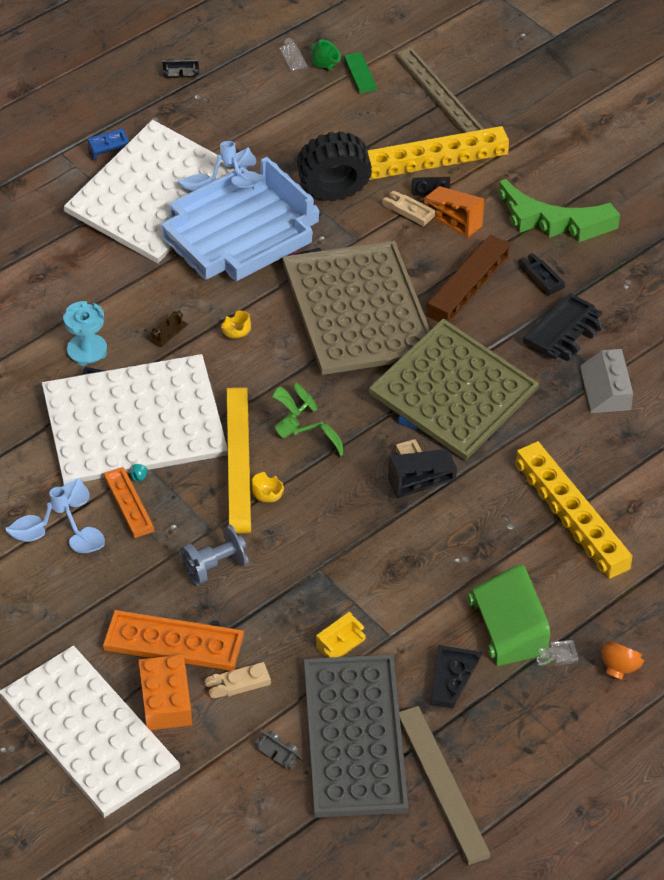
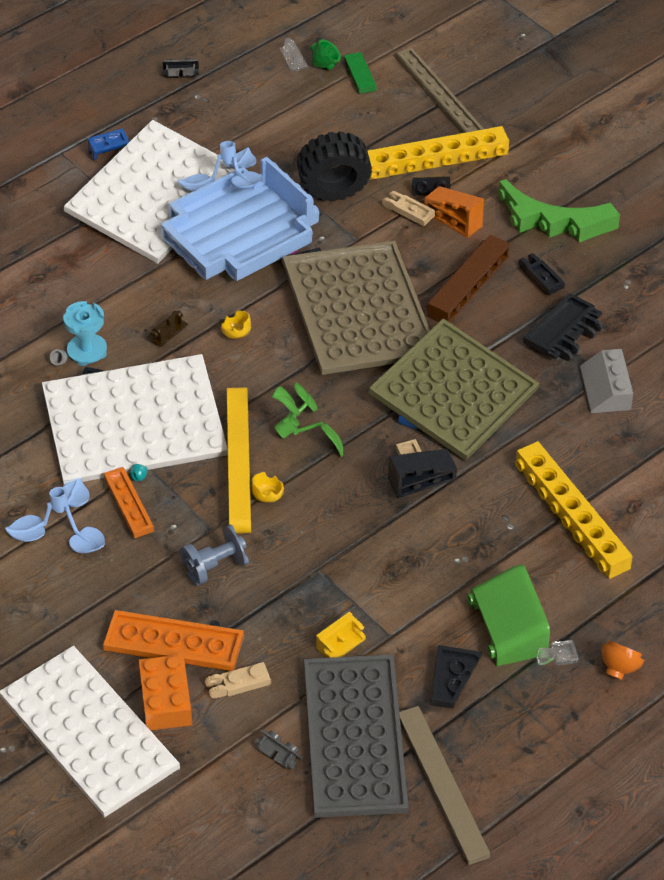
none -> light grey hinge [50,349,68,365]

